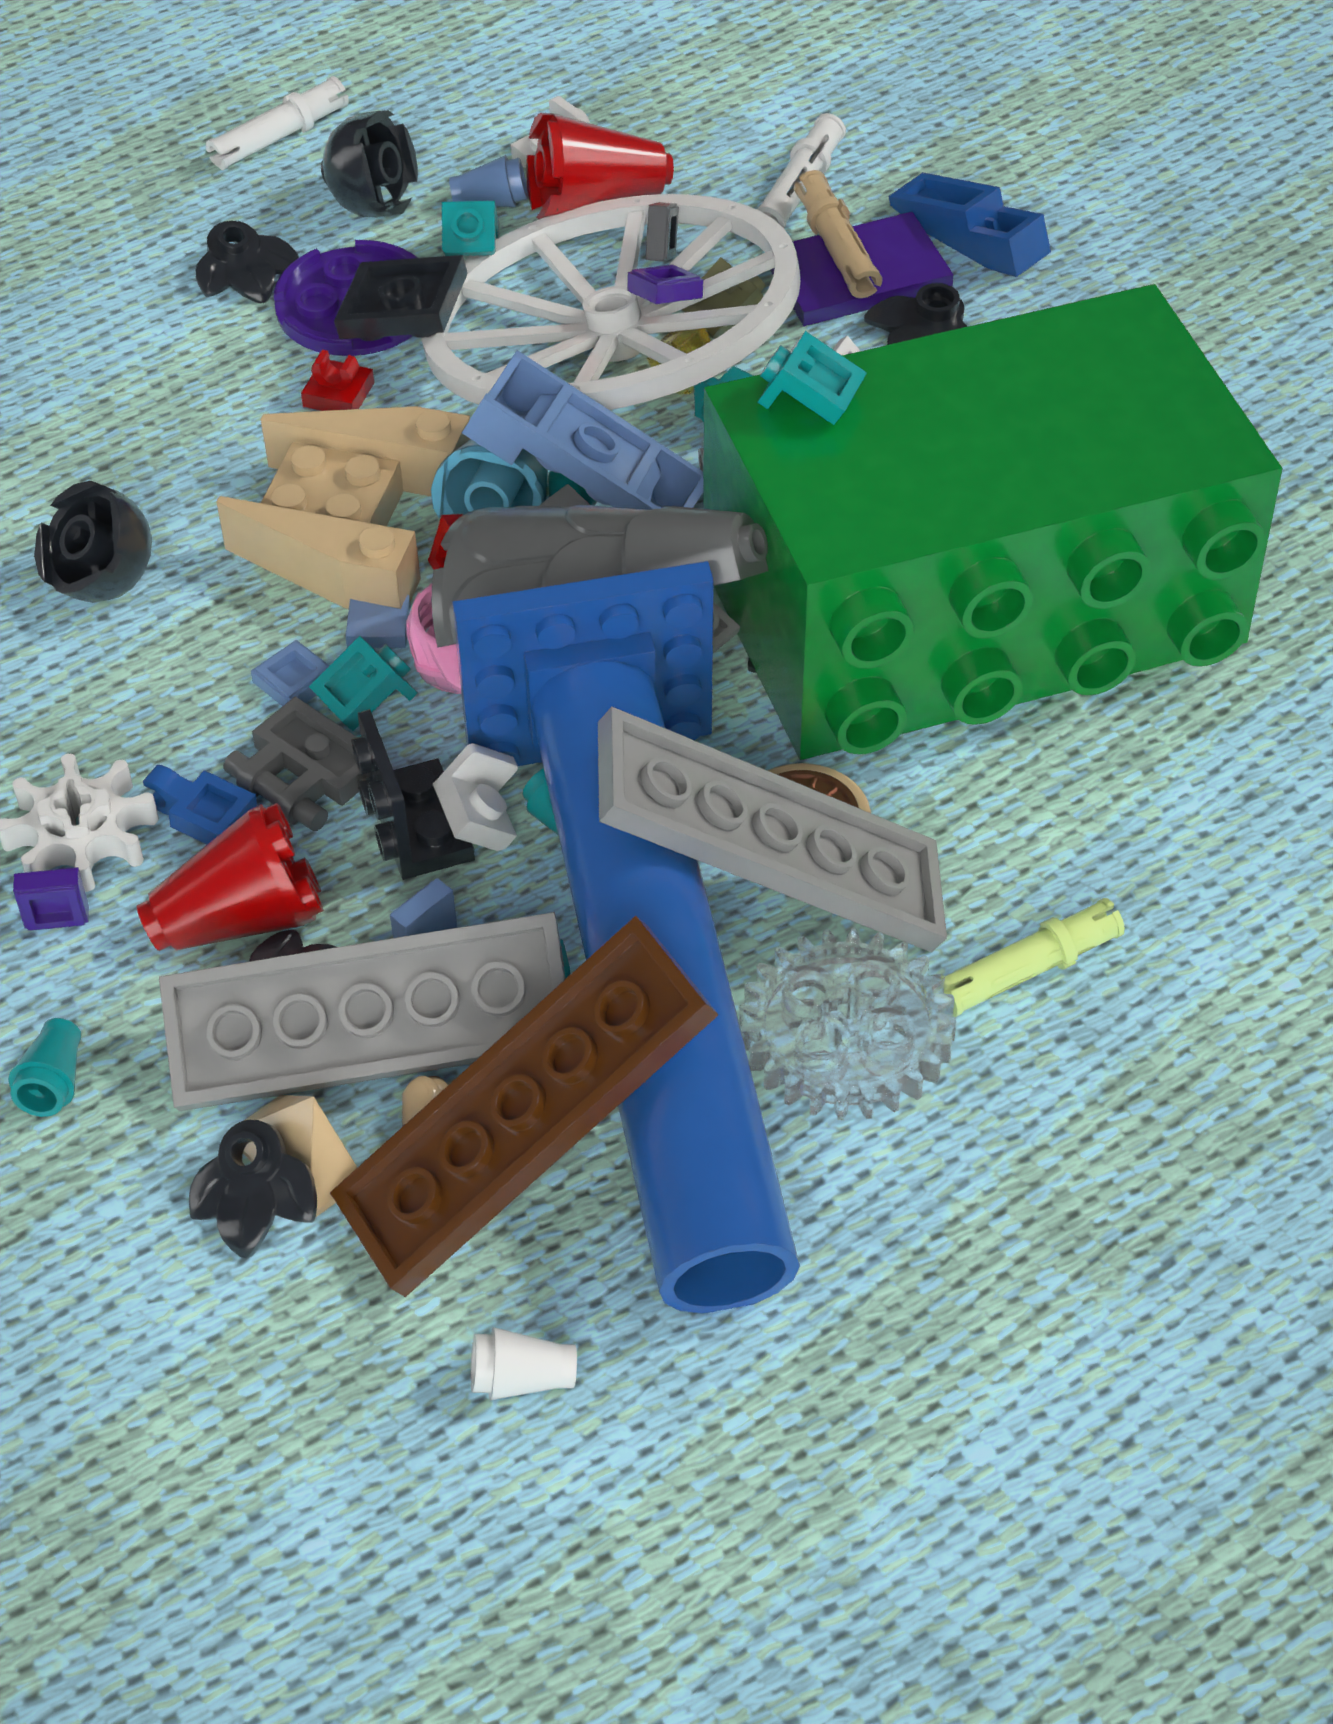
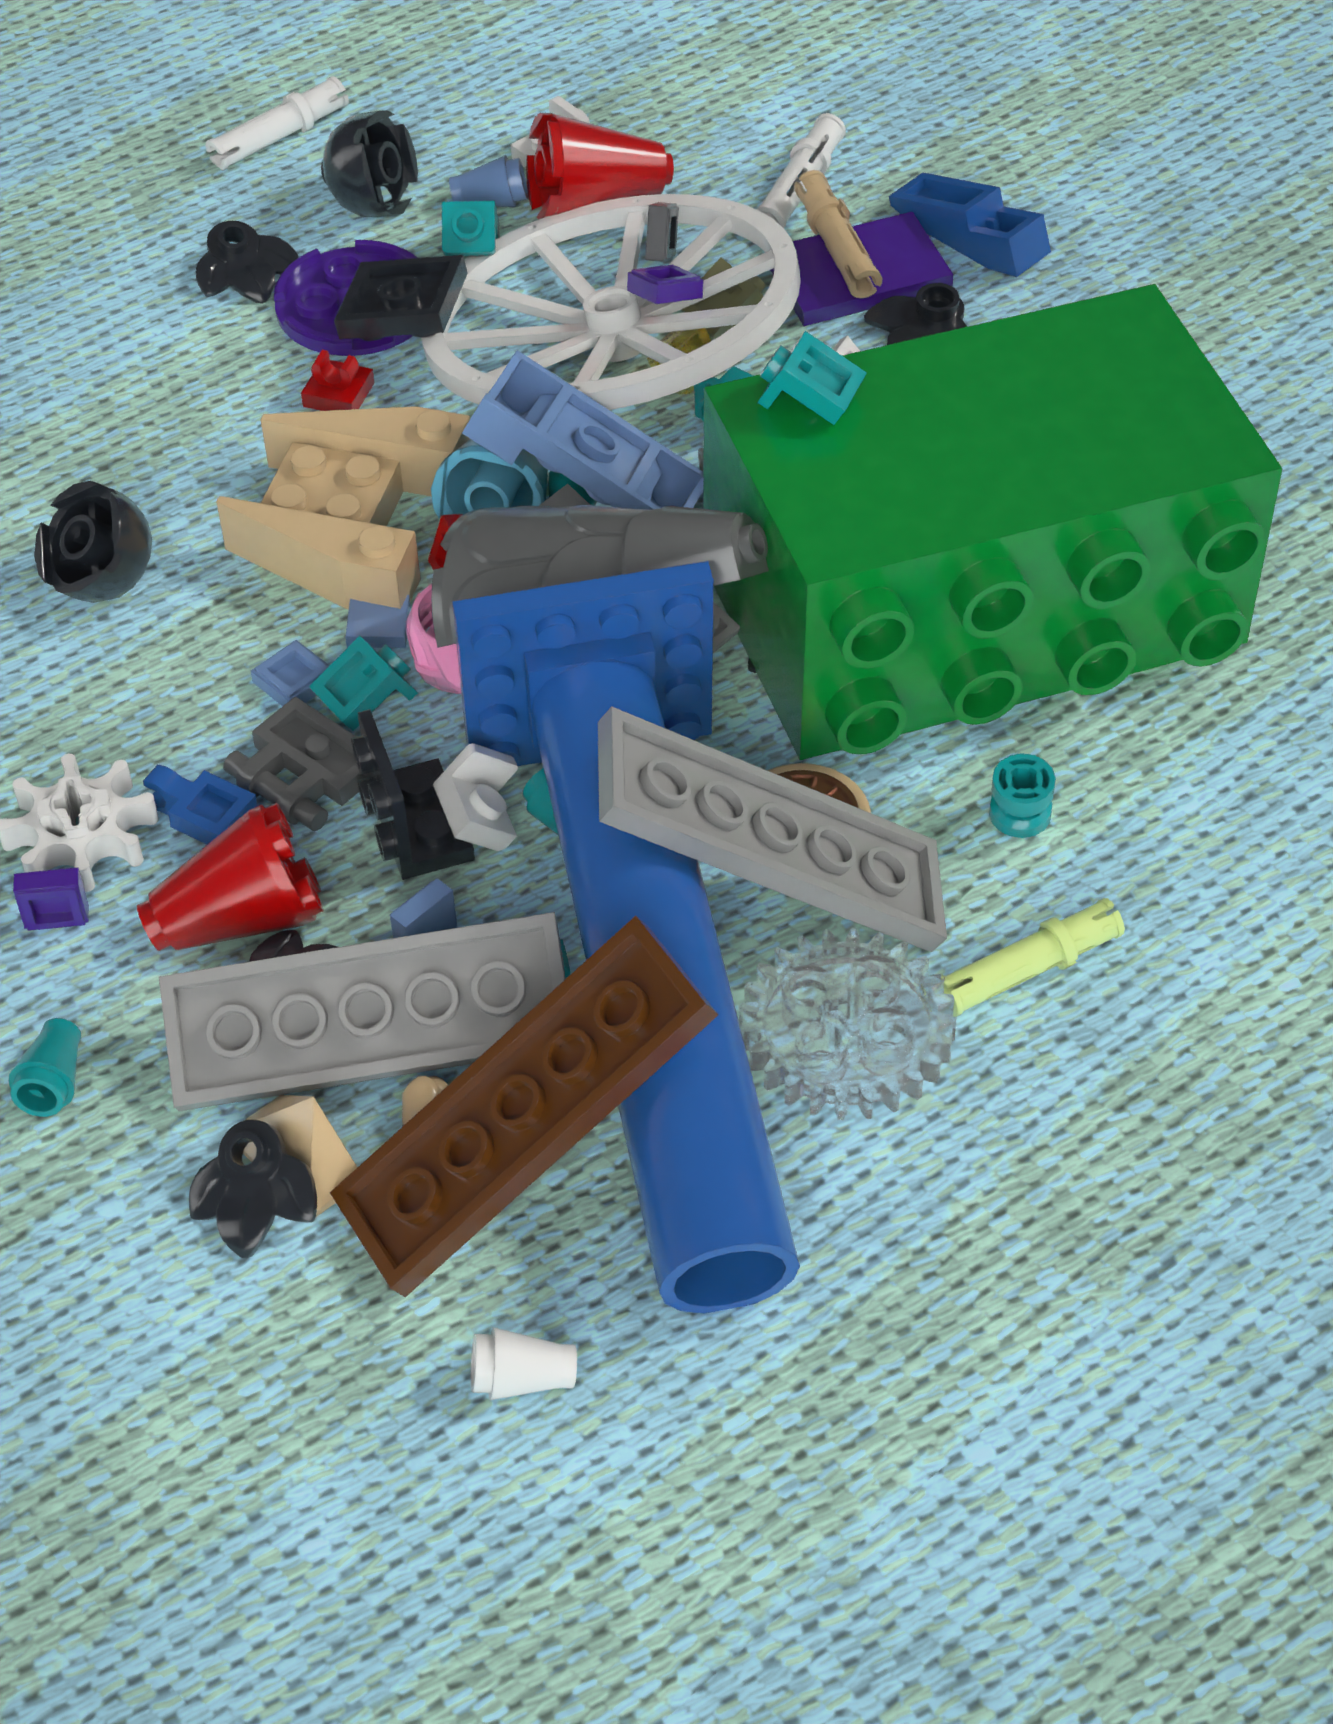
none -> teal wheel [989,753,1056,838]

